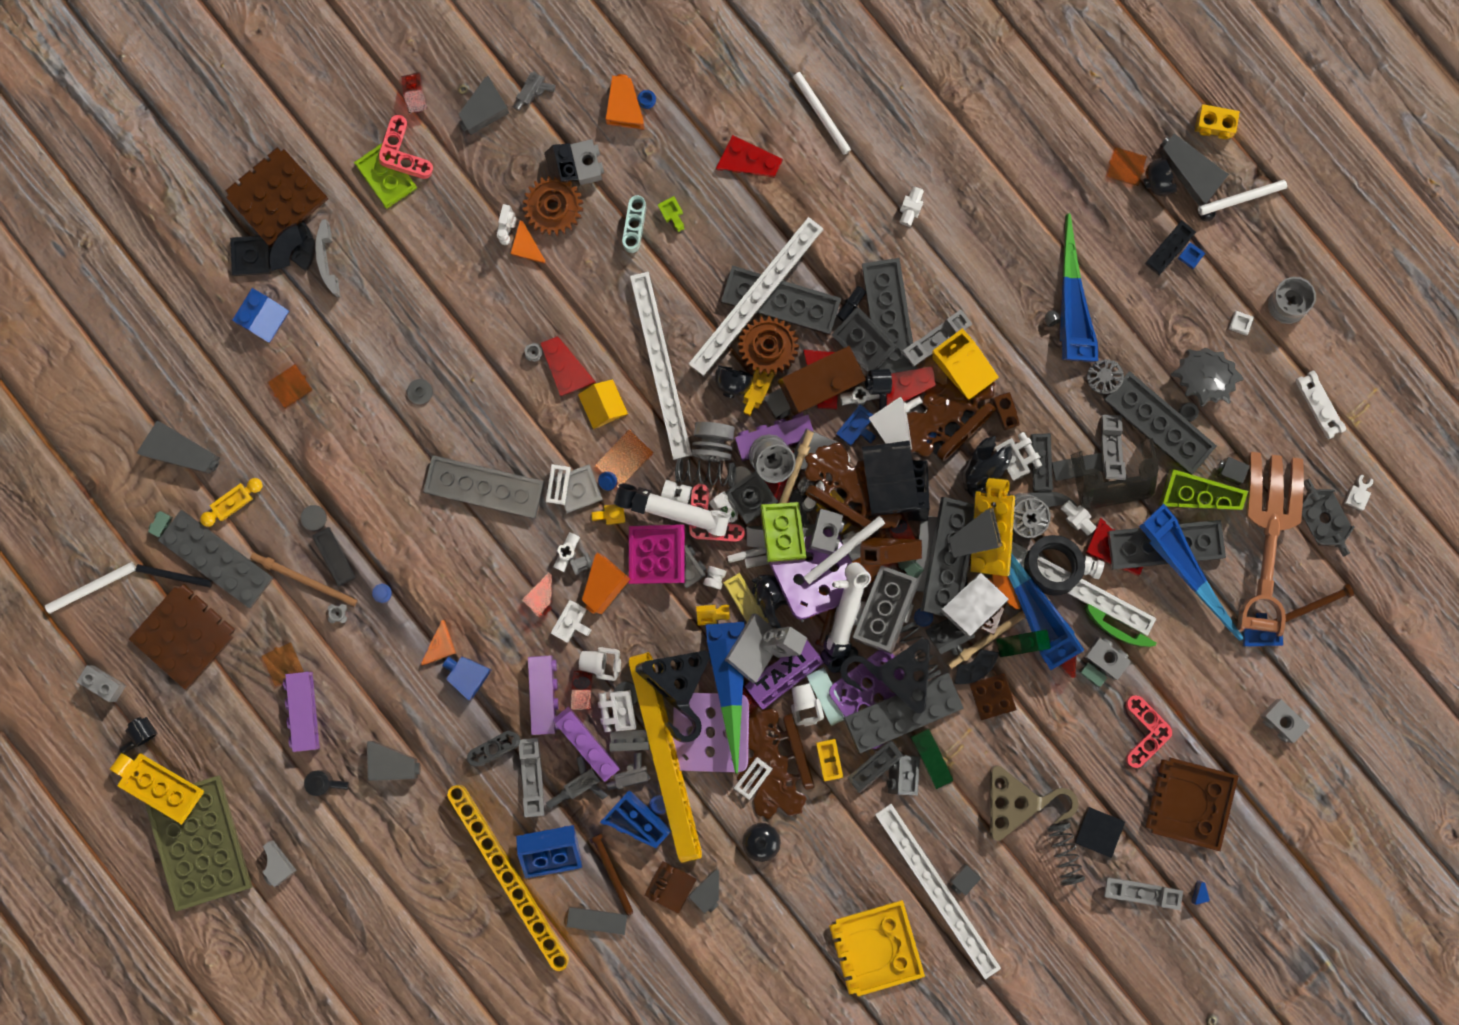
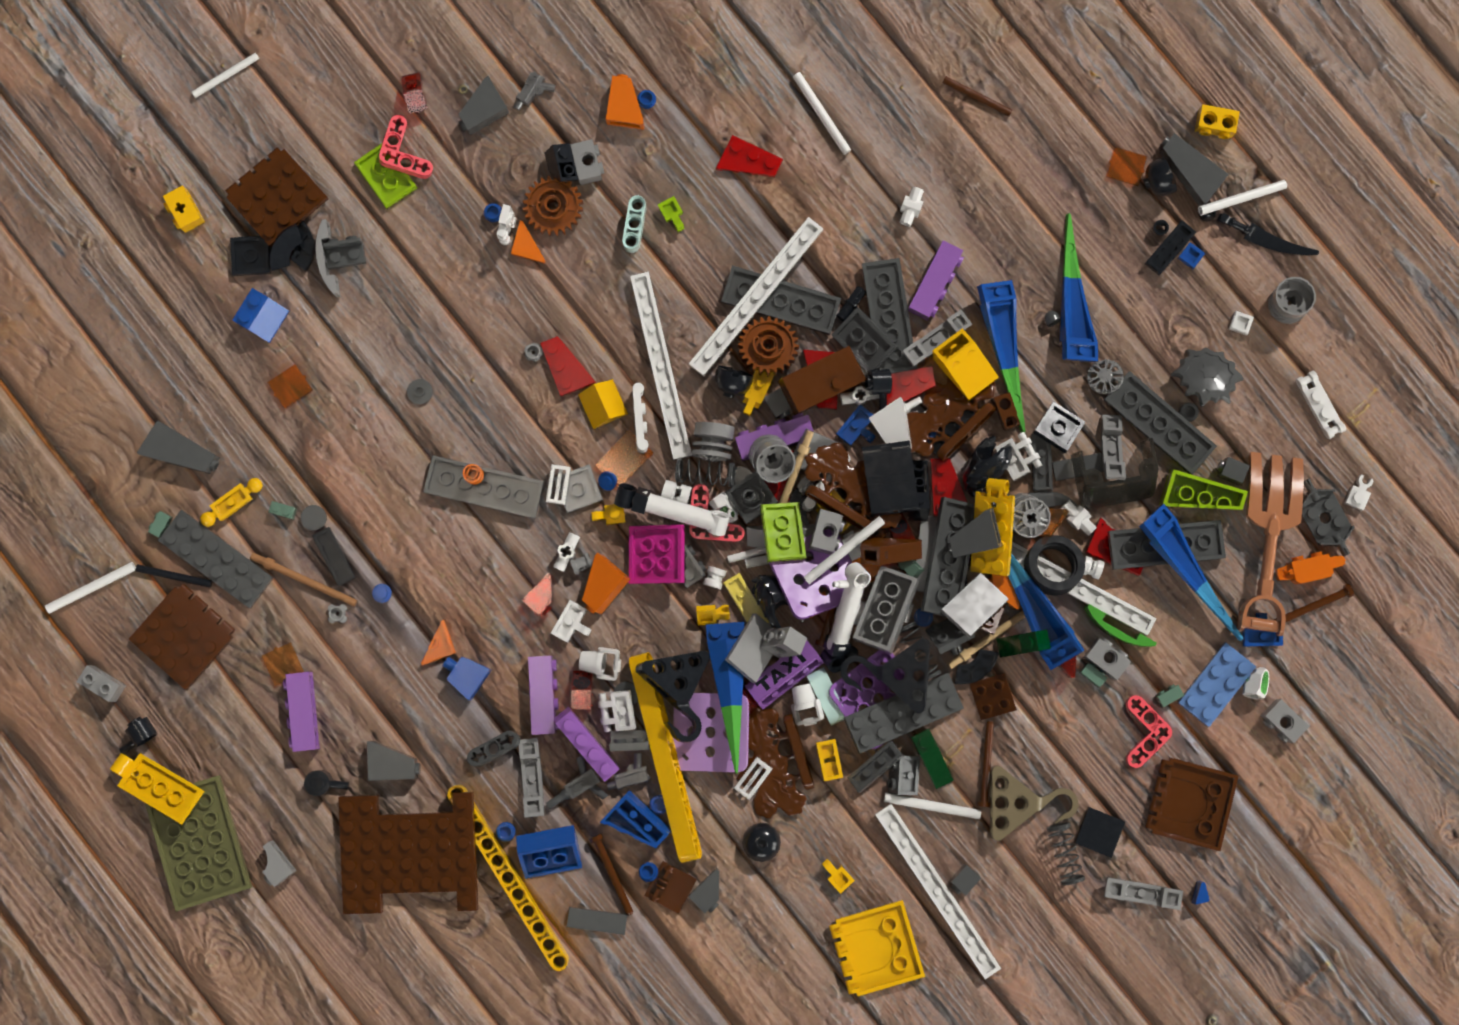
none -> yellow brick [163,185,205,233]
none -> white bar [192,52,260,98]
none -> sand green piece [269,501,297,520]
none -> dark grey bracket [322,236,366,270]
none -> reddish brown piece [338,792,478,914]
none -> orange wheel [463,464,484,485]
none -> blue plate [484,203,502,223]
none -> blue plate [496,822,516,842]
none -> white plate [632,383,648,454]
none -> blue plate [639,862,658,882]
none -> yellow plate [822,859,855,894]
none -> white piece [884,793,981,820]
none -> medium lavender brick [908,240,964,321]
none -> red wing [930,458,968,517]
none -> reddish brown bar [942,76,1012,116]
none -> blue plate [977,280,1026,433]
none -> reddish brown bar [977,721,994,808]
none -> tile [1033,401,1085,453]
none -> clear orange piece [1039,508,1069,537]
none -> black hinge [1153,220,1169,235]
none -> sand green piece [1155,684,1185,707]
none -> medium blue plate [1177,642,1256,727]
none -> black sword [1217,213,1319,255]
none -> white rock [1242,667,1269,700]
none -> orange hinge [1275,551,1346,585]

